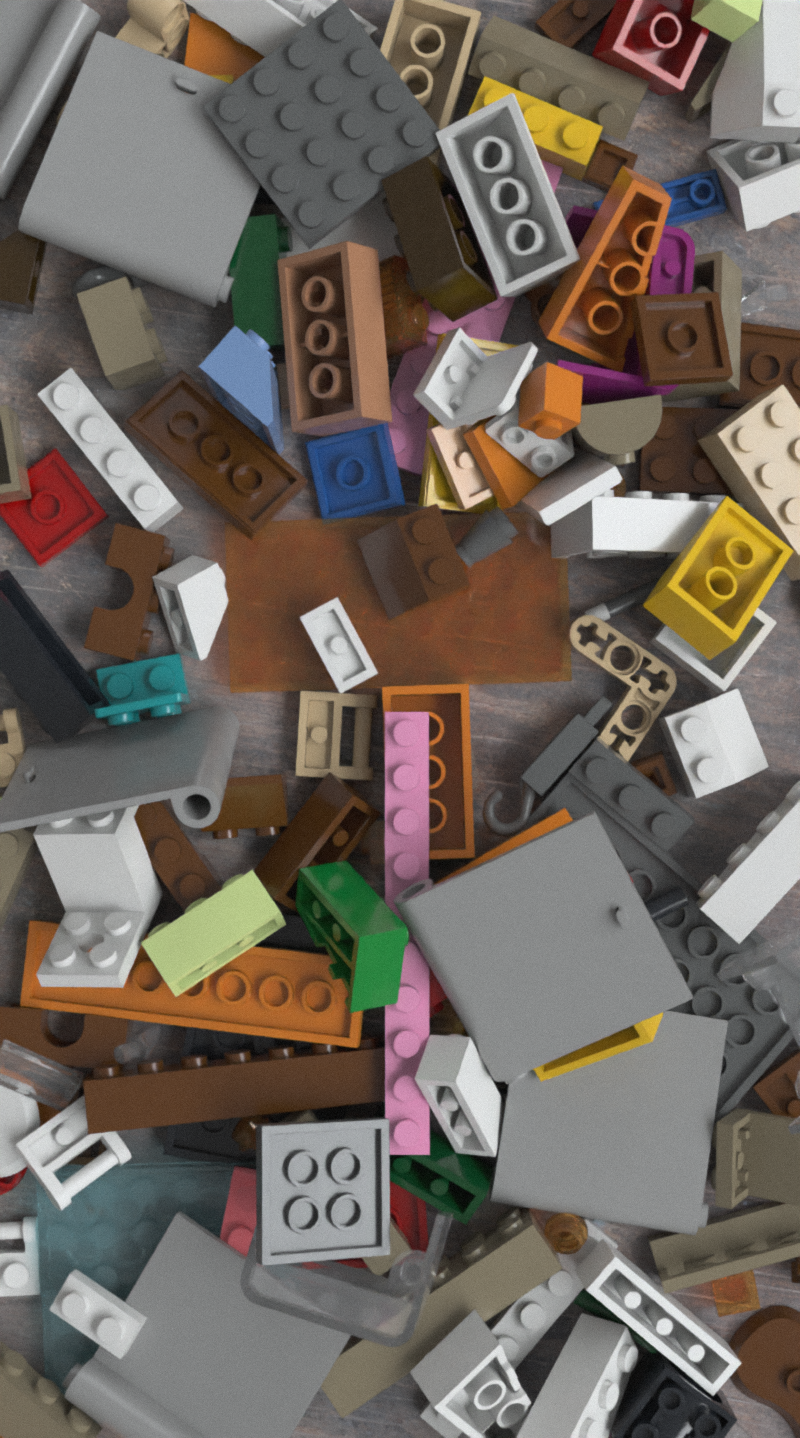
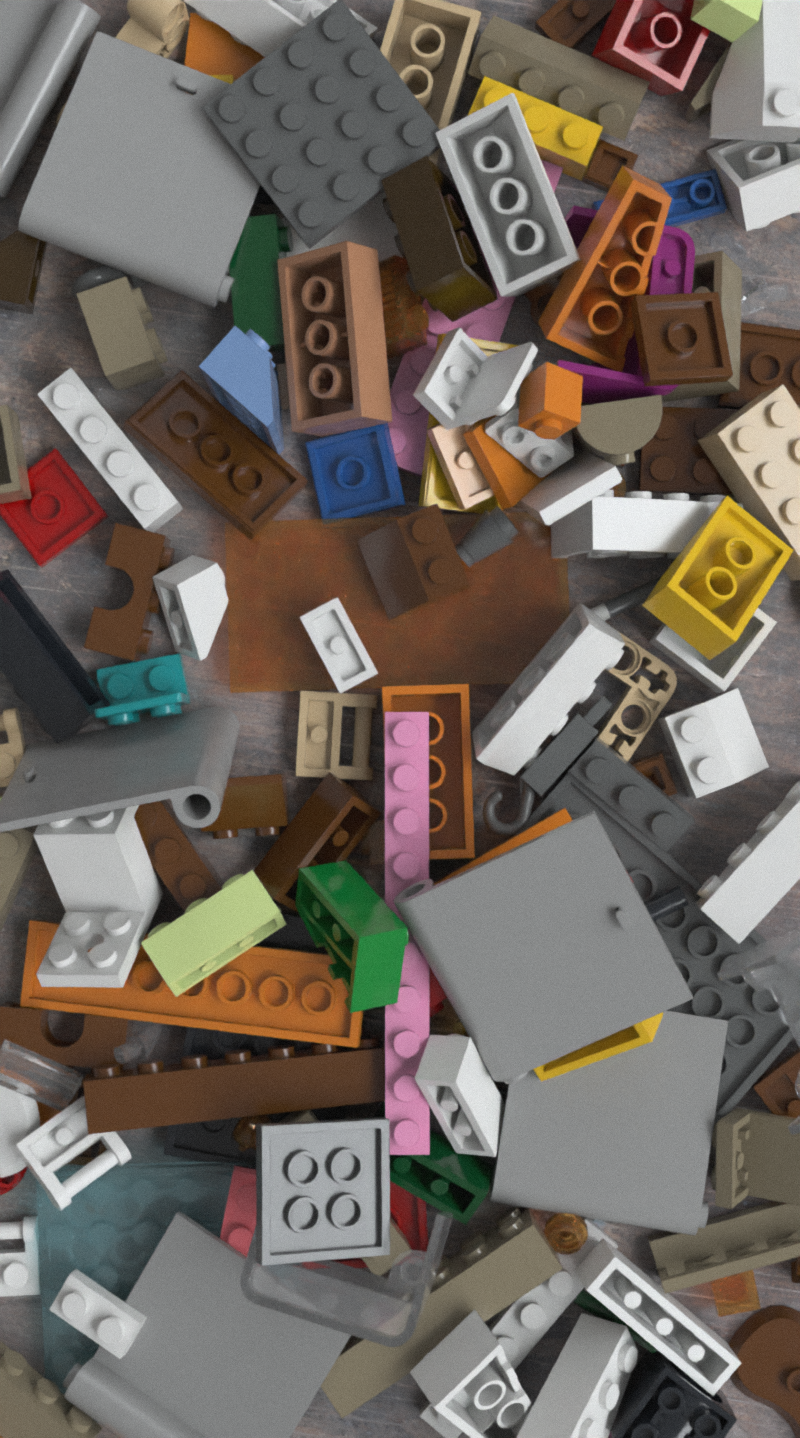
none -> white slope [472,602,625,775]

